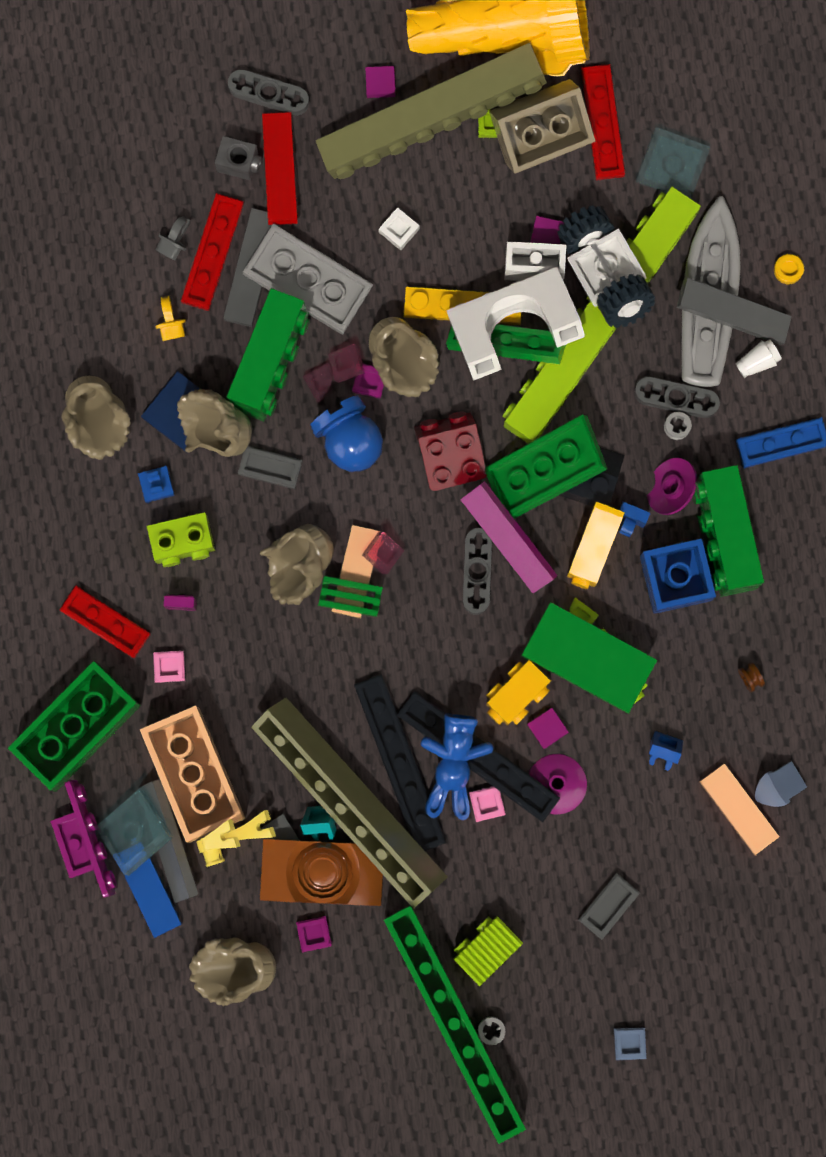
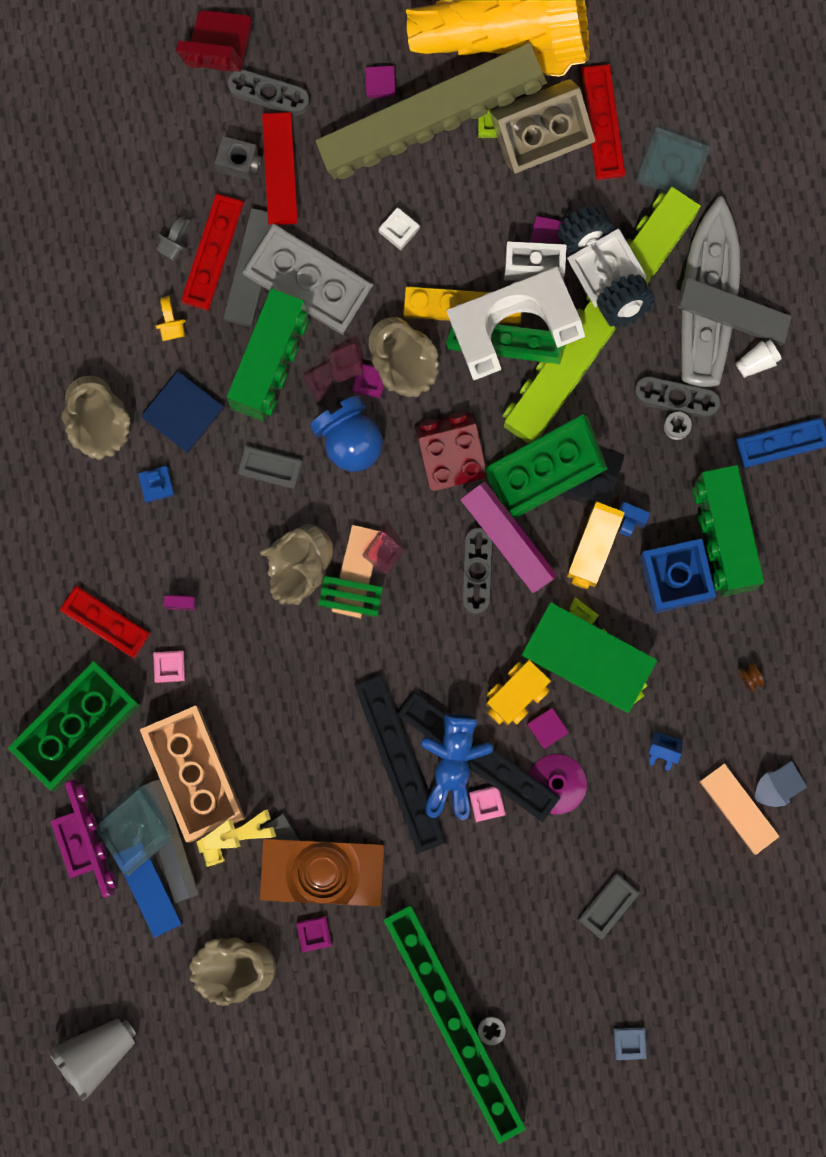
lime brick [147,512,215,567] -> none
dark tan hair [177,389,252,457] -> none
olive brick [251,698,448,909] -> none
teal tile [300,806,336,841] -> none
lime brick [453,916,523,986] -> none
magenta dish [647,458,697,515] -> none
yellow tile [774,254,804,284] -> none
none -> light grey cone [47,1018,136,1101]
none -> dark red bracket [176,10,252,72]

